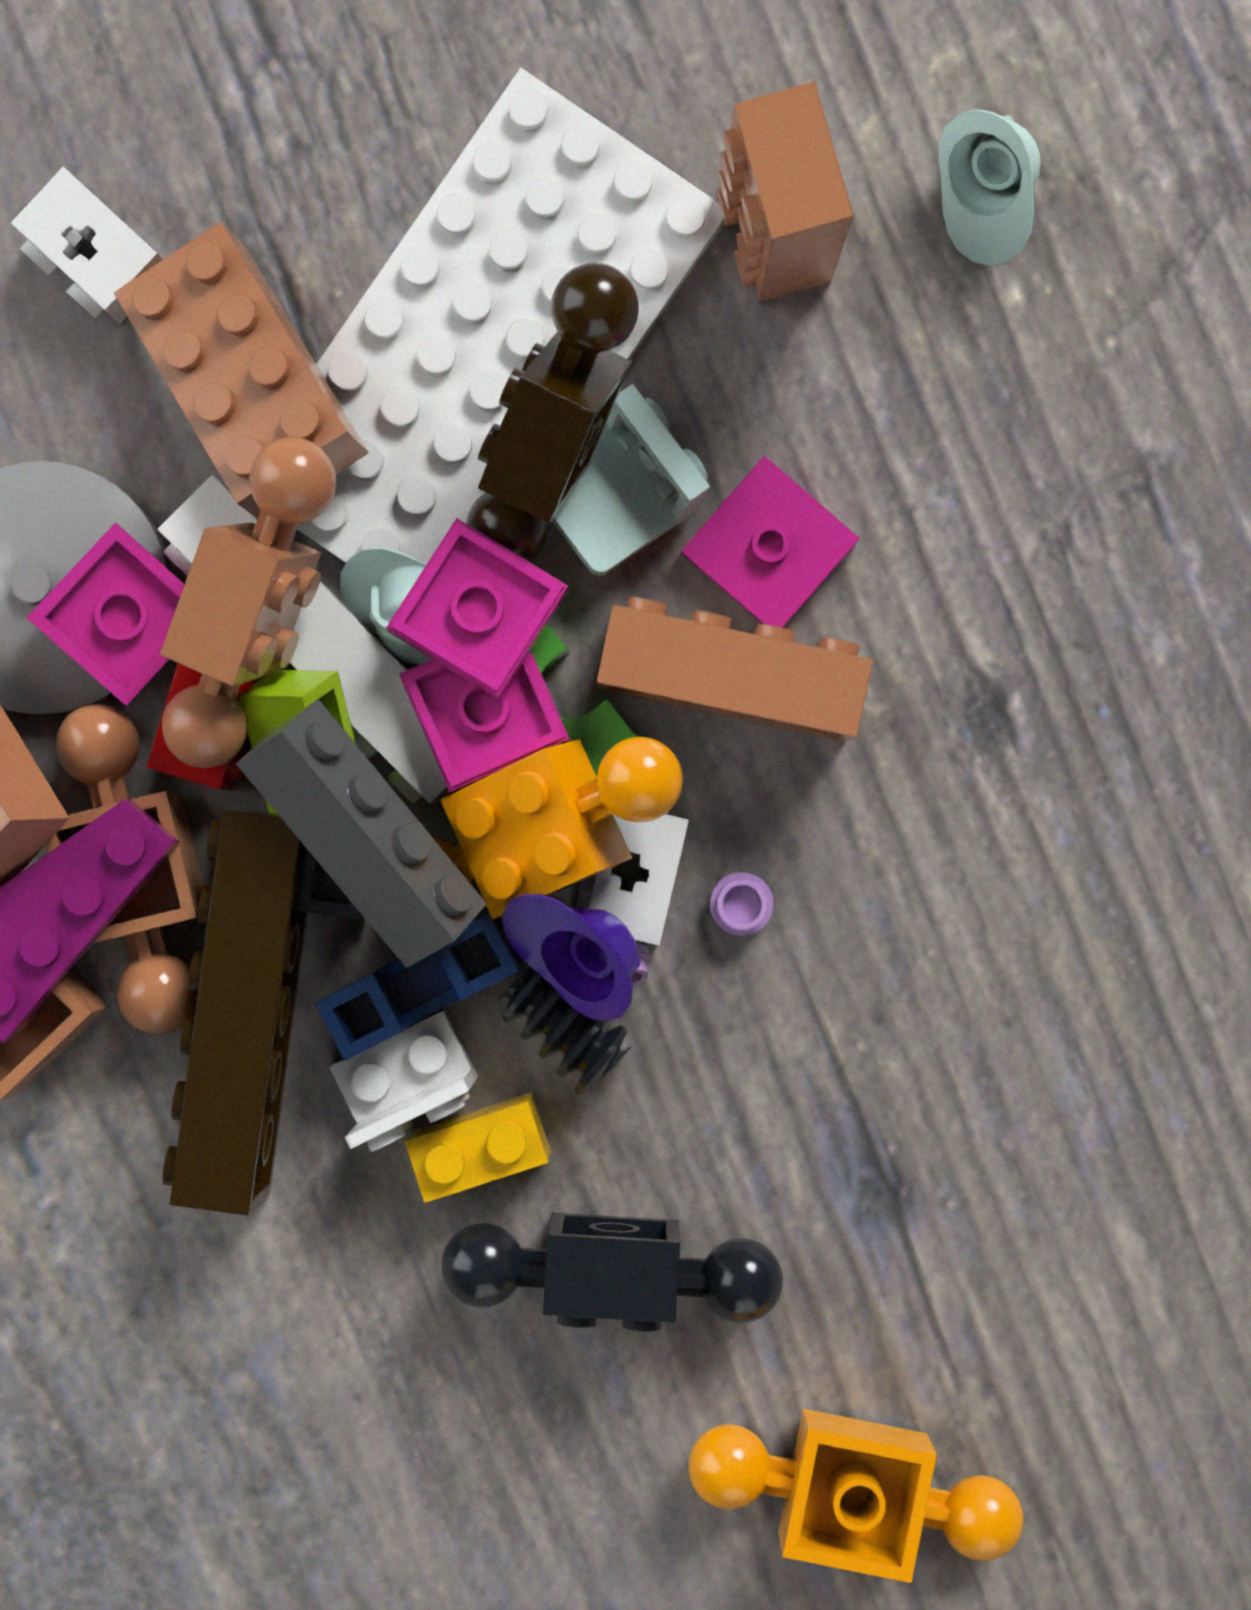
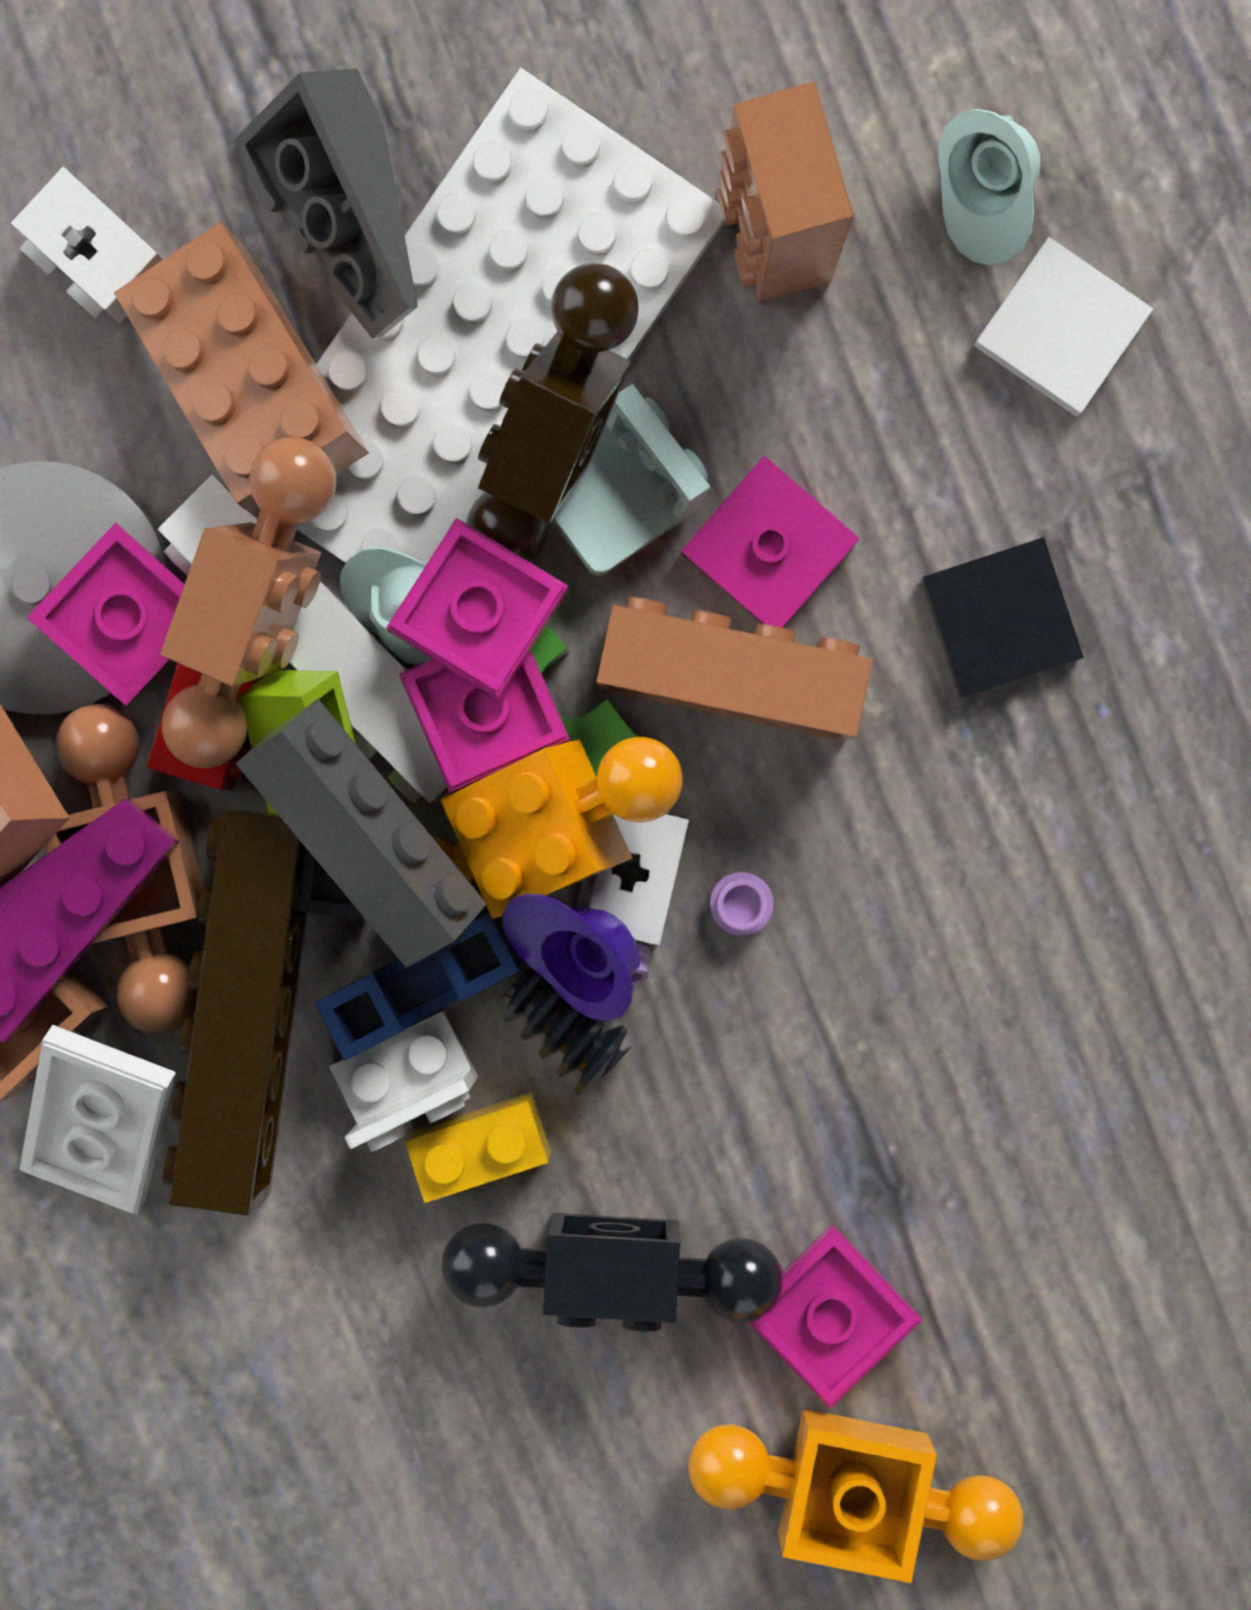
none -> white tile [19,1025,176,1215]
none -> dark grey wedge [233,68,418,339]
none -> dark pink plate [748,1224,923,1408]
none -> black tile [920,537,1084,698]
none -> white tile [973,237,1153,417]

